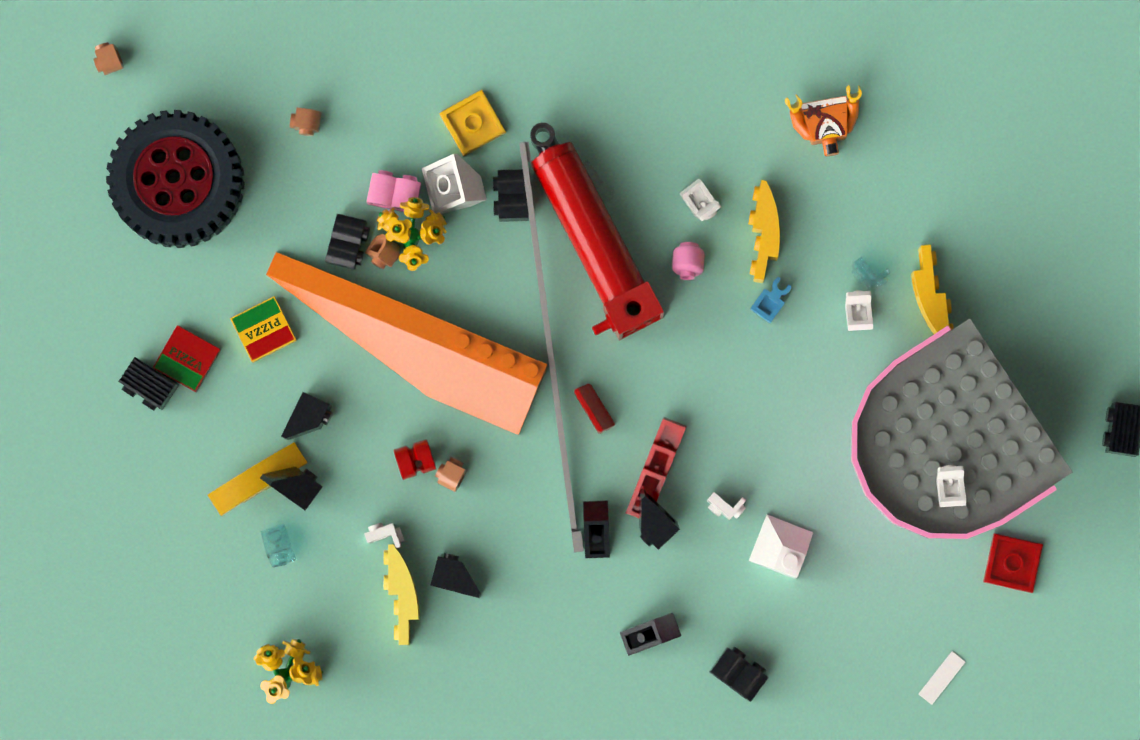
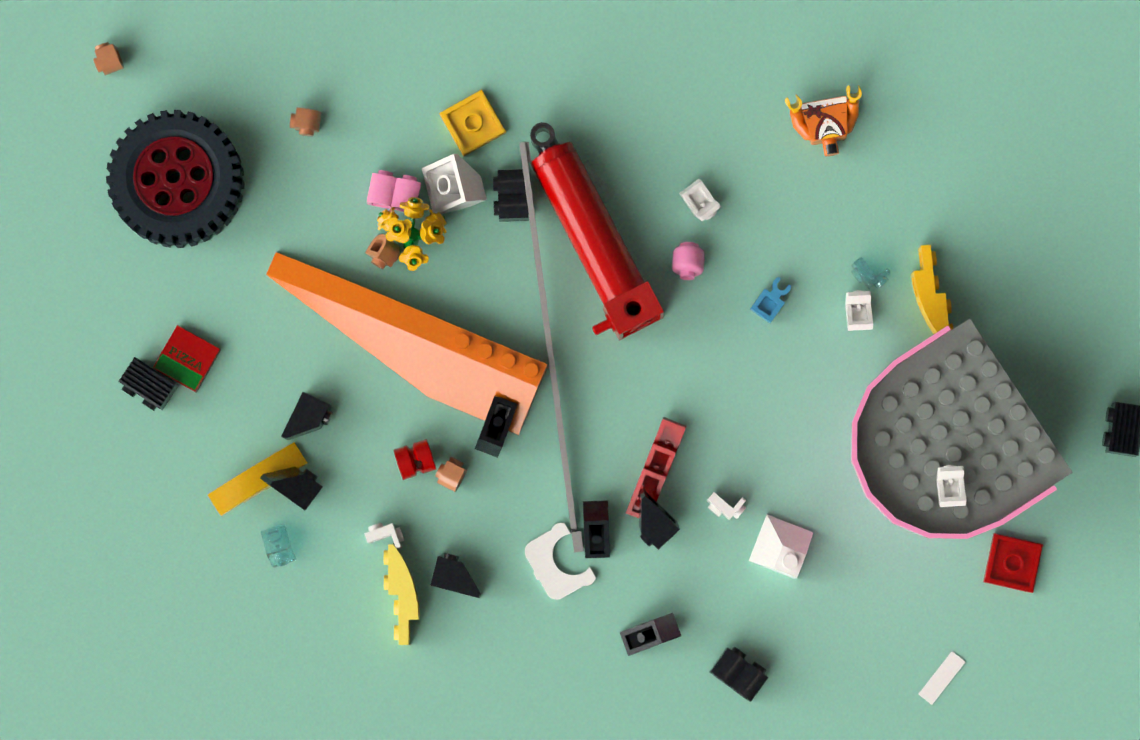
tile [230,296,297,363] -> none
yellow plant [254,639,324,704] -> none
black brick [325,214,370,270] -> none
red slope [574,384,615,434] -> none
yellow slope [748,180,780,283] -> none
none -> black slope [475,395,518,458]
none -> white piece [525,523,596,600]

